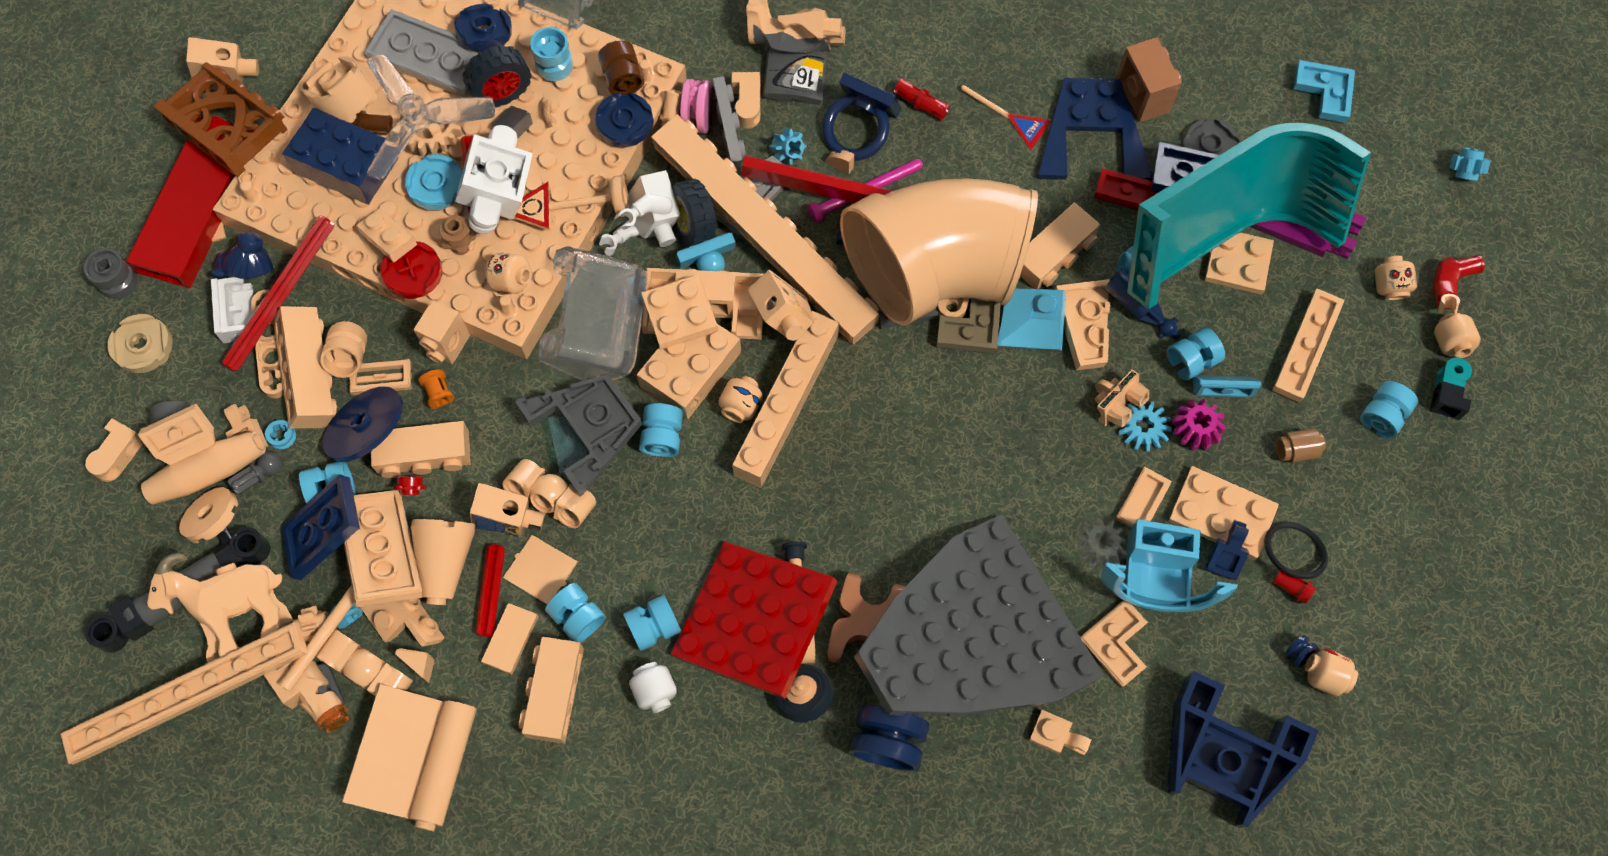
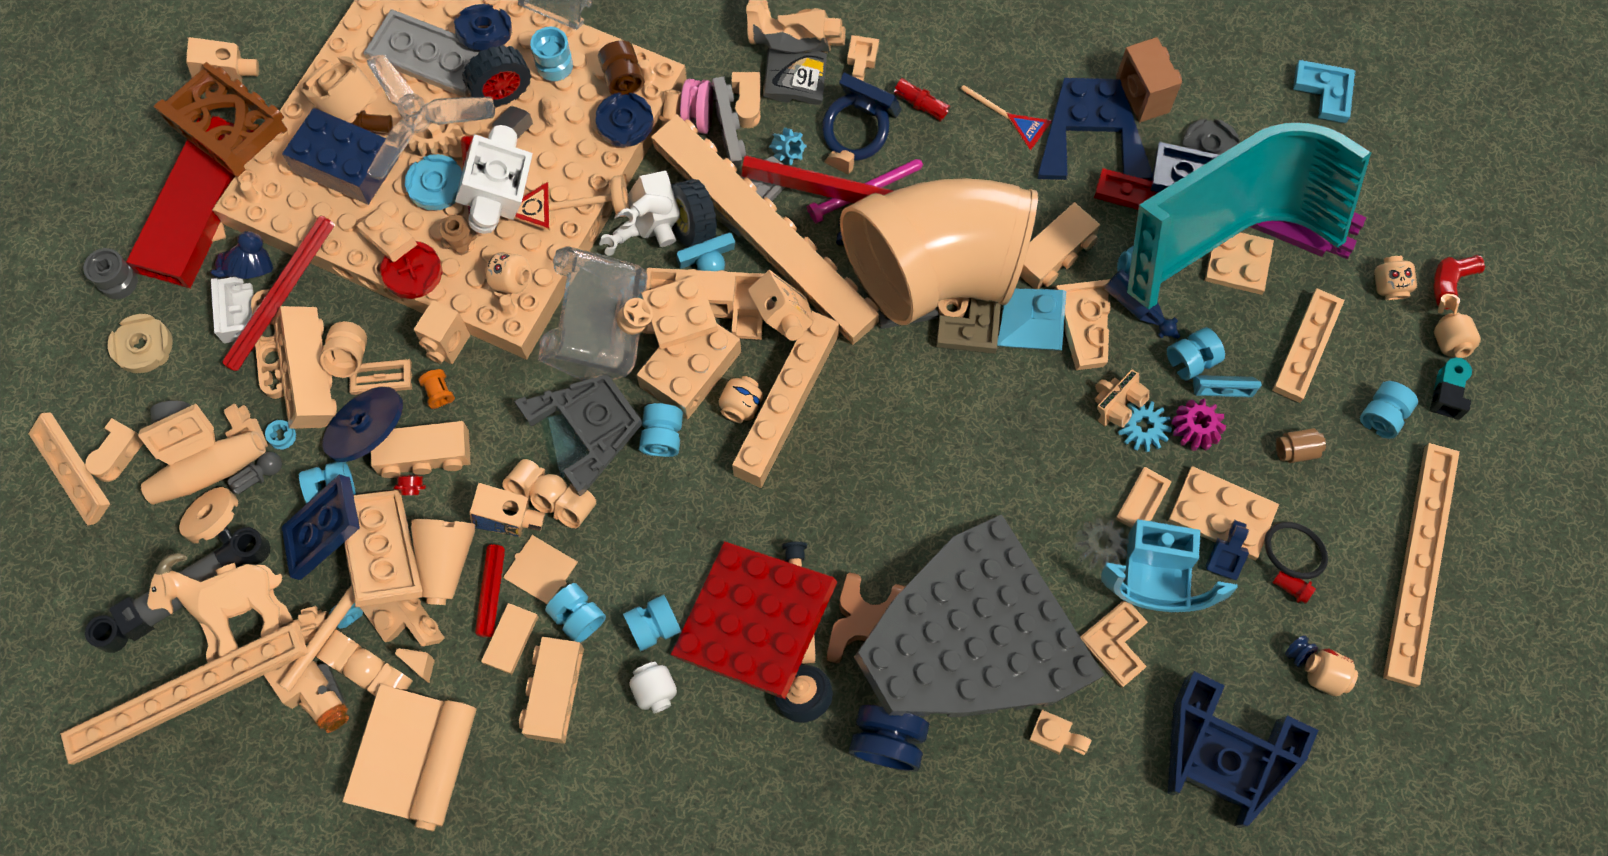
medium azure gear [1450,148,1491,180] -> none
none -> light nougat tile [28,412,110,526]
none -> light nougat wheel [617,298,653,335]
none -> light nougat plate [847,35,879,81]
none -> light nougat plate [1383,443,1460,688]

